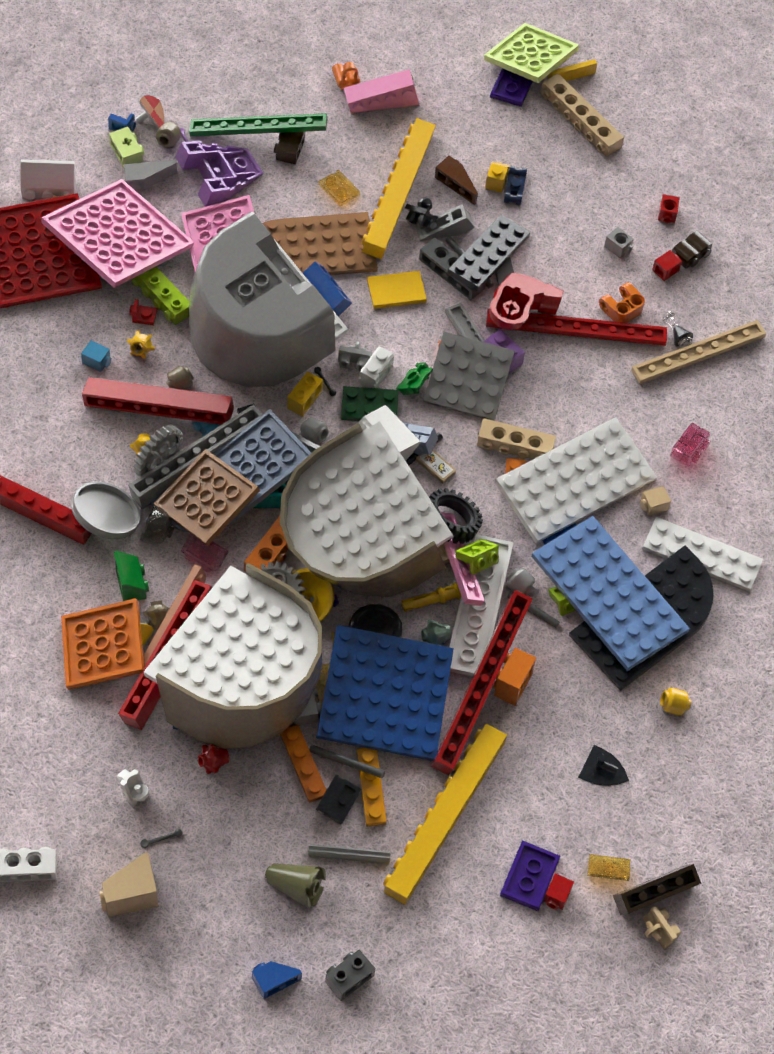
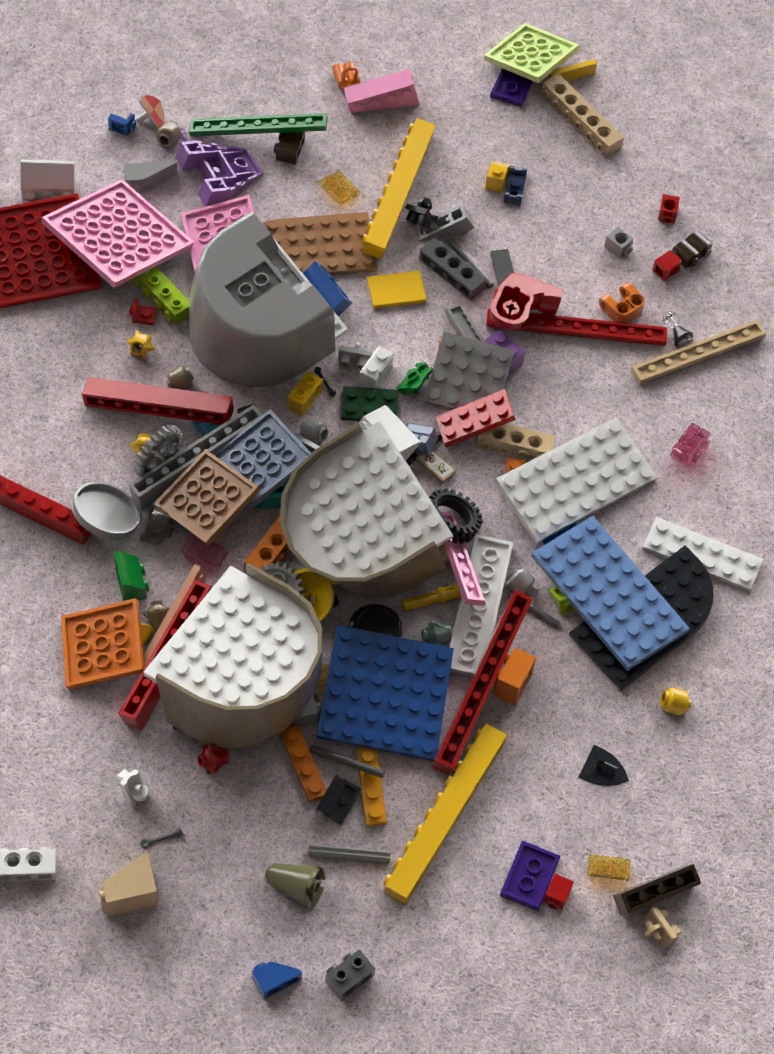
dark azure brick [81,340,112,372] -> none
yellowish green brick [109,127,145,168] -> none
reddish brown slope [435,155,478,205] -> none
plate [447,215,531,291] -> none
lime bracket [455,539,499,575] -> none
tan brick [640,486,671,516] -> none
none -> plate [436,389,516,448]

